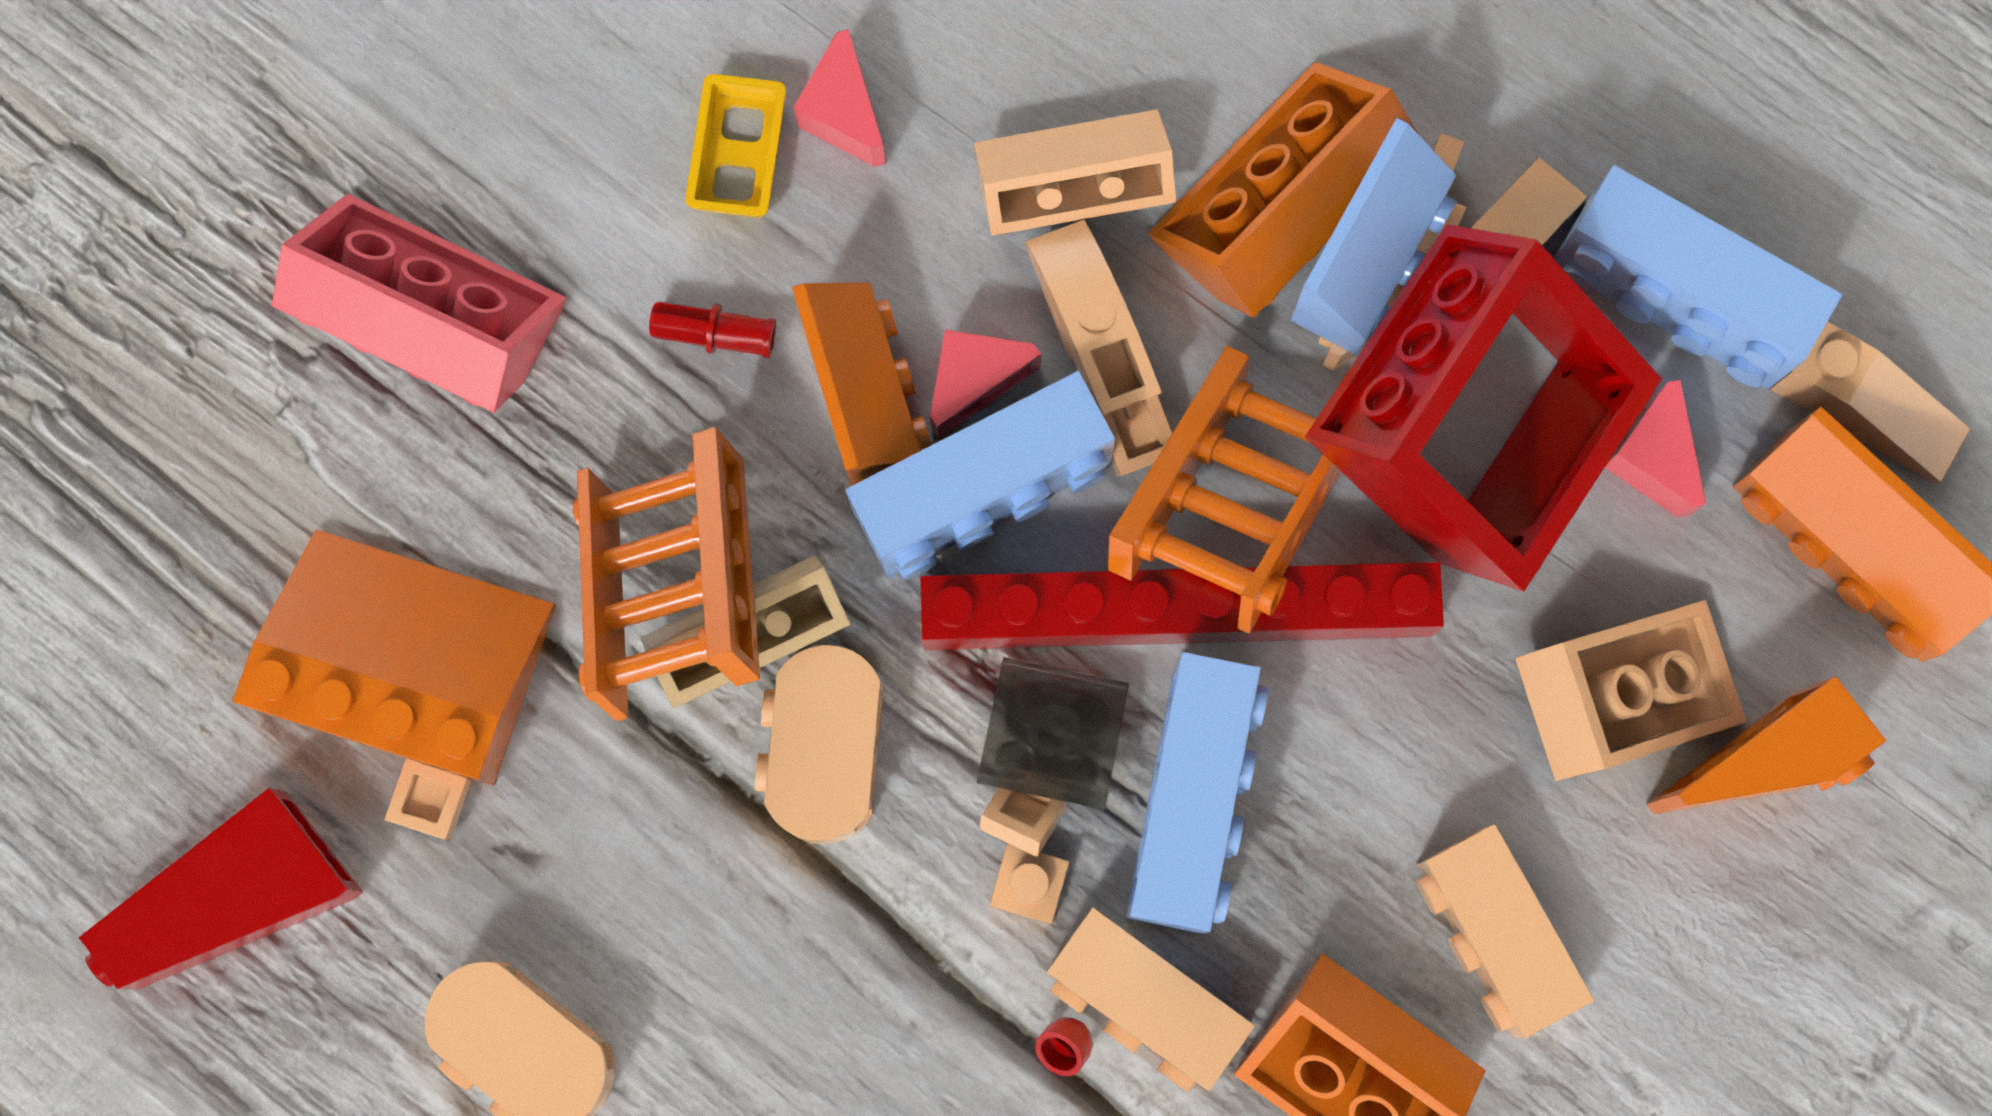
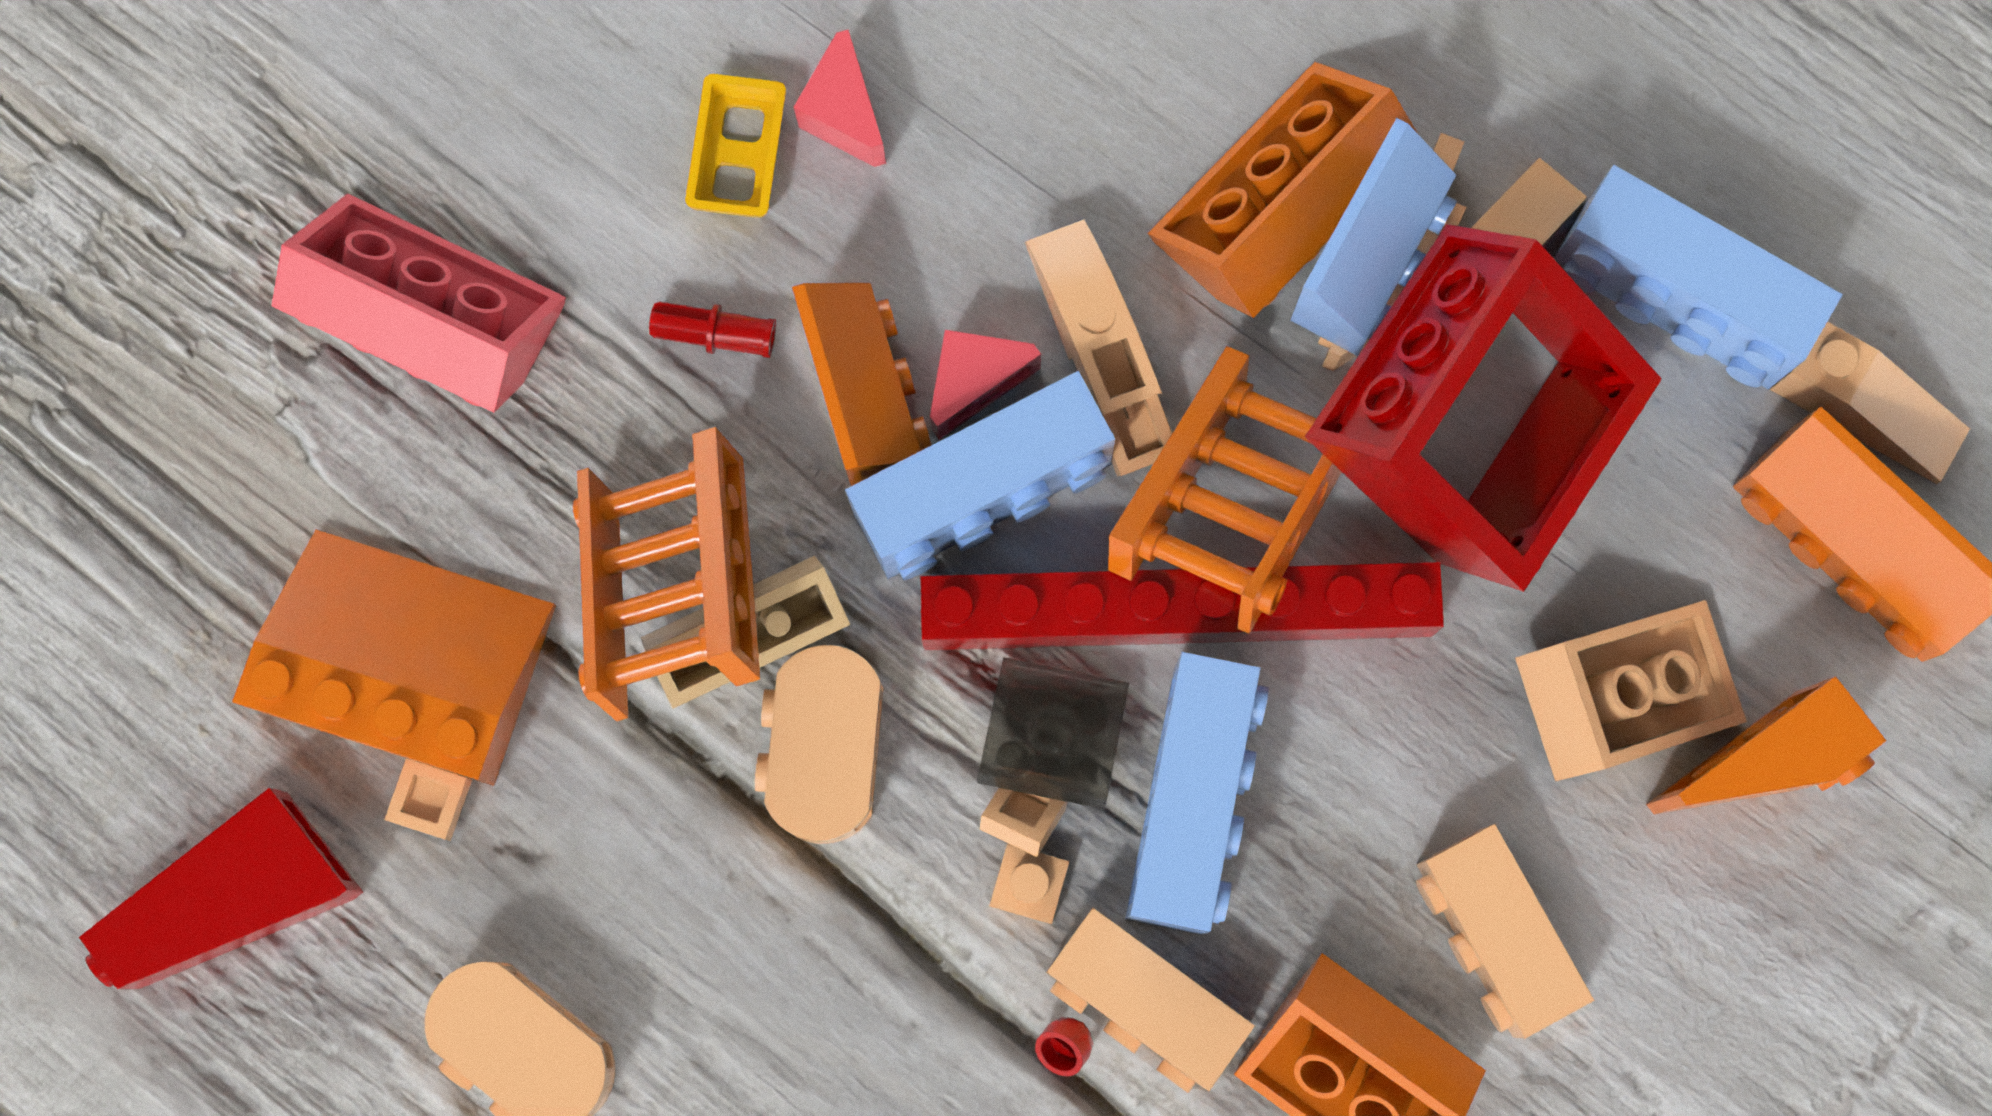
light nougat brick [974,109,1176,236] -> none
coral slope [1605,380,1706,518] -> none

